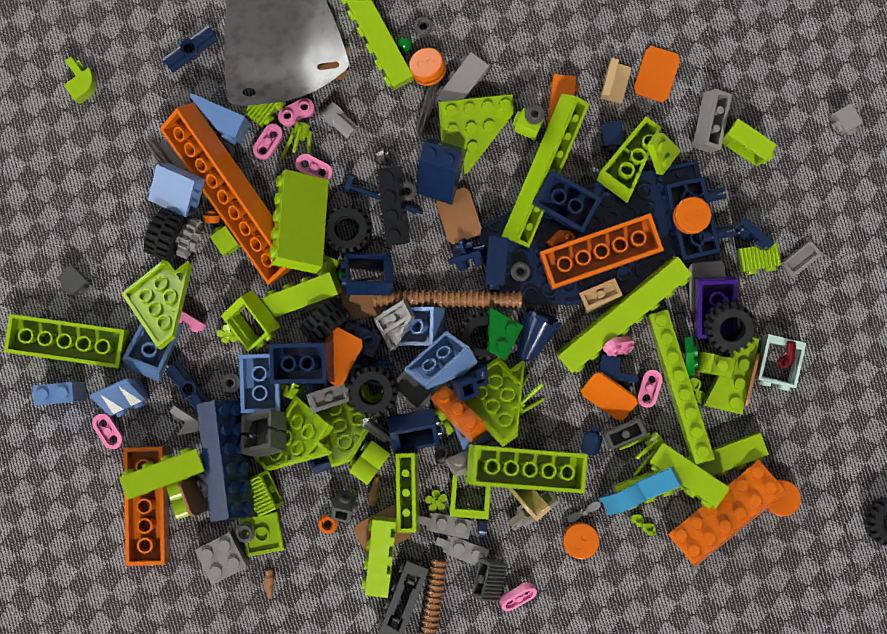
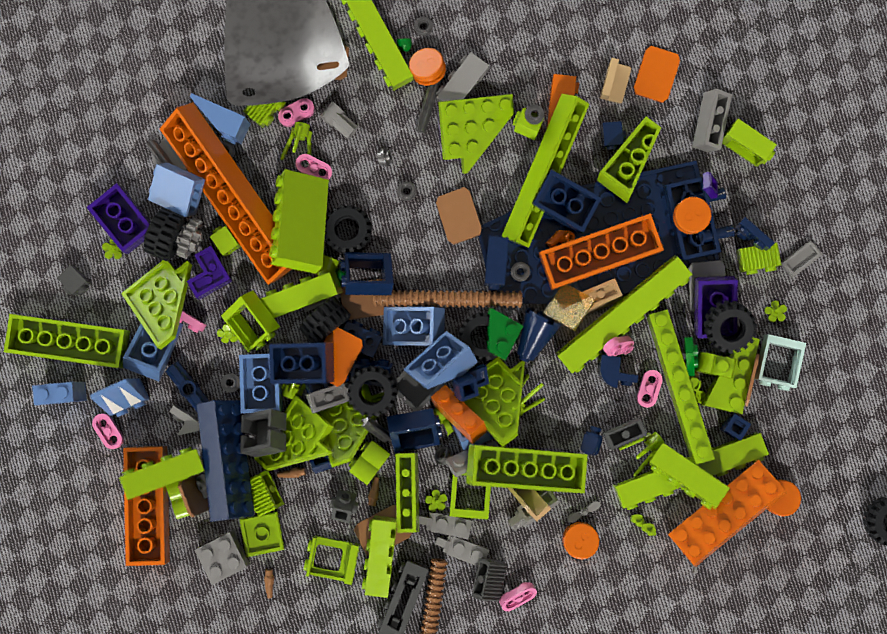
lime brick [64,57,97,104] -> none
dark blue piece [162,26,219,73] -> none
orange plate [203,210,221,223] -> none
flat silver plate [235,523,255,543] -> none
bright pink plate [253,124,283,160] -> none
orange plate [318,514,338,534] -> none
dark blue piece [343,174,423,214] -> none
light grey wing [374,300,415,351] -> none
black brick [375,166,410,246] -> none
dark blue slope [417,138,467,205] -> none
dark blue hips [449,238,487,271] -> none
dark blue tile [478,519,487,538] -> none
orange piece [581,372,639,421] -> none
dark azure piece [598,466,682,515] -> none
lime wing [647,132,681,175] -> none
dark red arm [777,341,797,368] -> none
light grey brick [829,103,863,136] -> none
none -> dark purple brick [86,183,151,254]
none -> lime plant [102,239,122,260]
none -> dark purple panel [187,246,232,300]
none -> medium nougat piece [277,467,306,478]
none -> lime window [304,535,360,585]
none -> clear yellow piece [543,285,596,331]
none -> dark purple tile [703,172,718,199]
none -> dark blue brick [720,414,751,441]
none -> lime plant [765,301,787,323]

